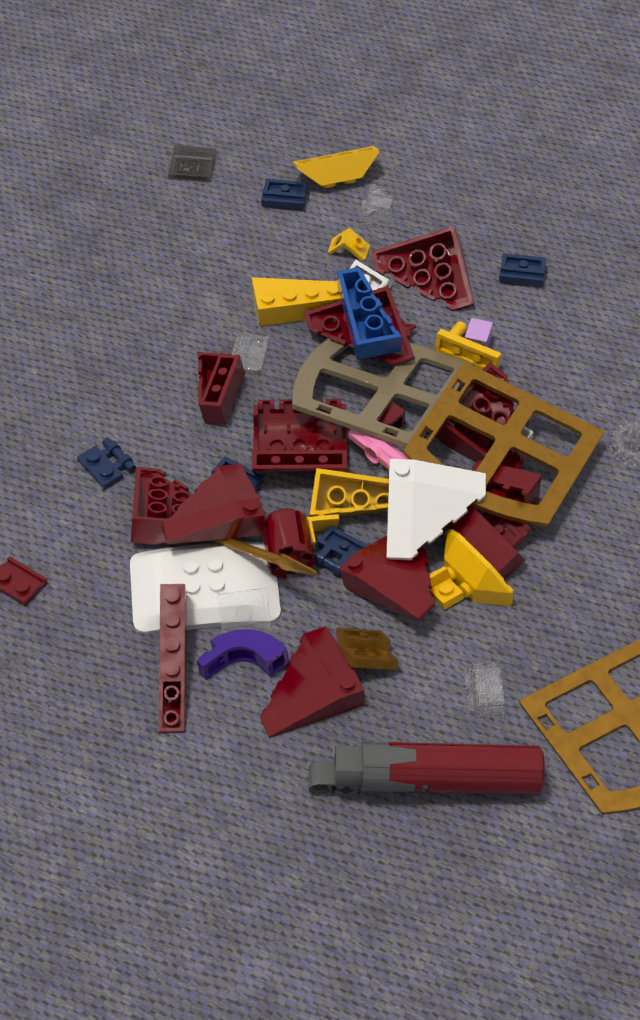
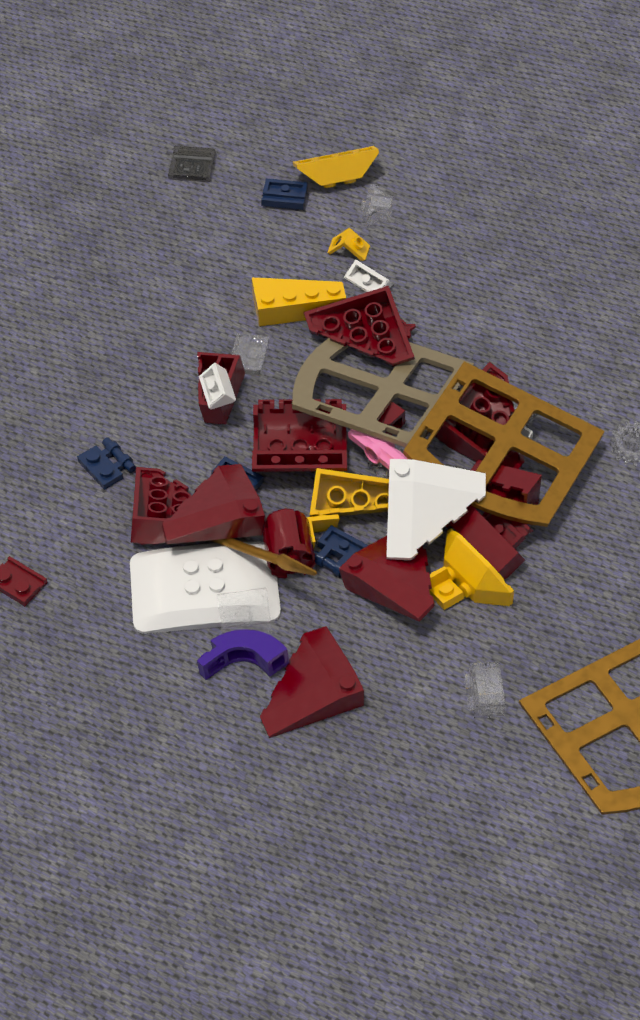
dark red slope [159,584,187,732] -> none
dark red piece [309,741,545,796] -> none
pearl gold slope [336,628,399,670] -> none
blue wedge [337,267,402,360] -> none
dark red slope [371,226,474,311] -> none
yellow piece [435,321,502,370] -> none
lavender brick [465,318,493,347] -> none
dark blue plate [499,253,546,287] -> none
none -> white slope [199,363,236,410]

